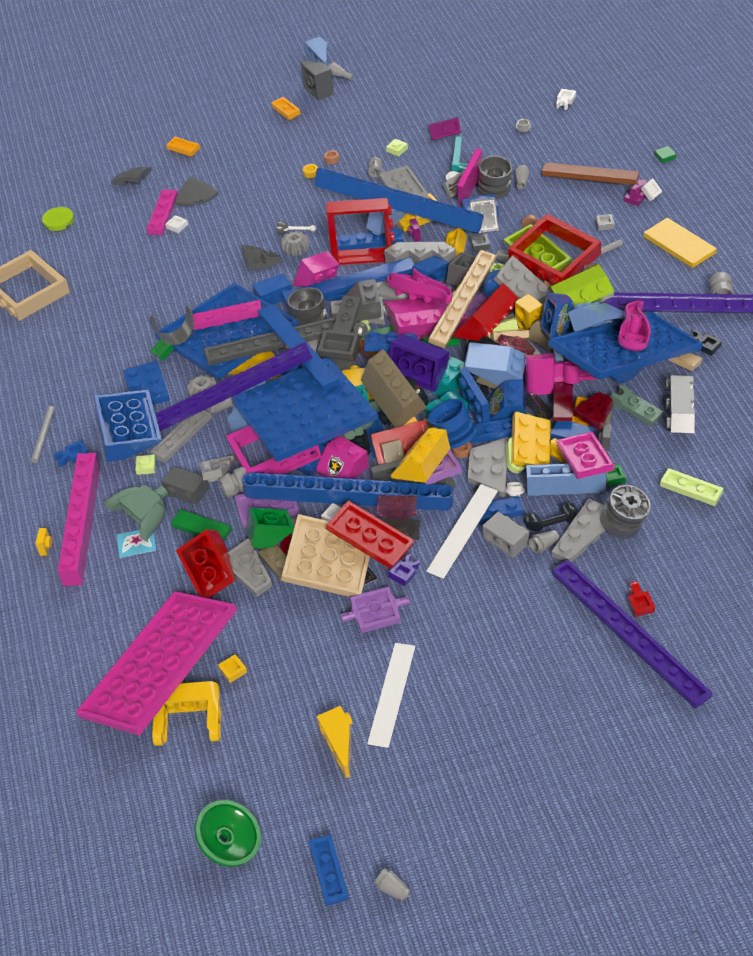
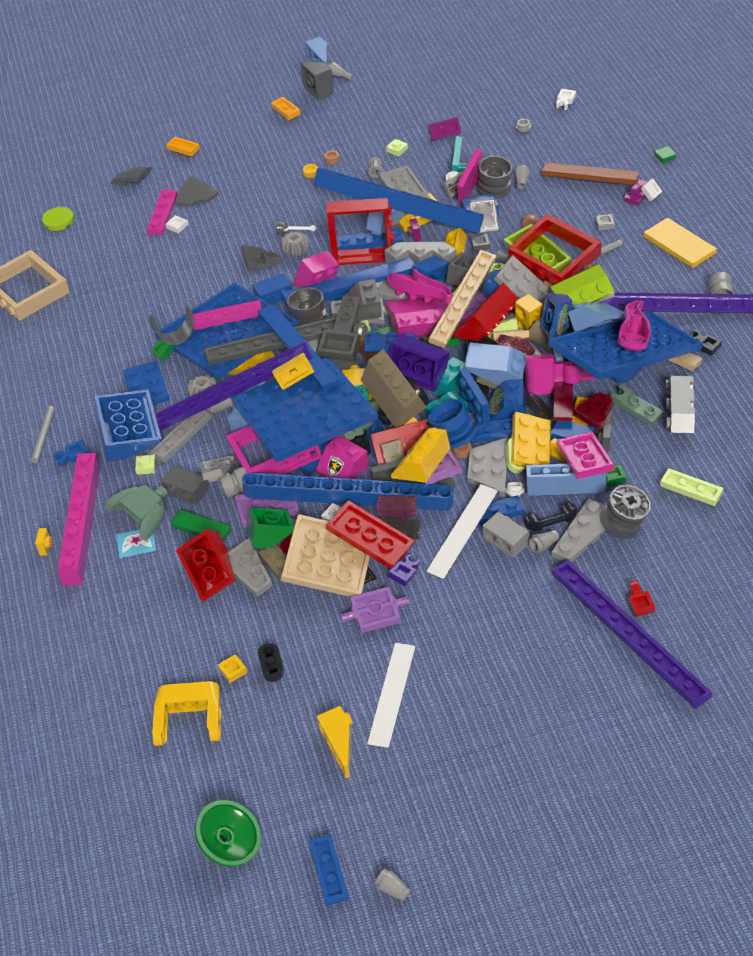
dark pink plate [76,591,237,736] -> none
none -> black plate [258,643,284,682]
none -> yellow slope [272,353,315,390]

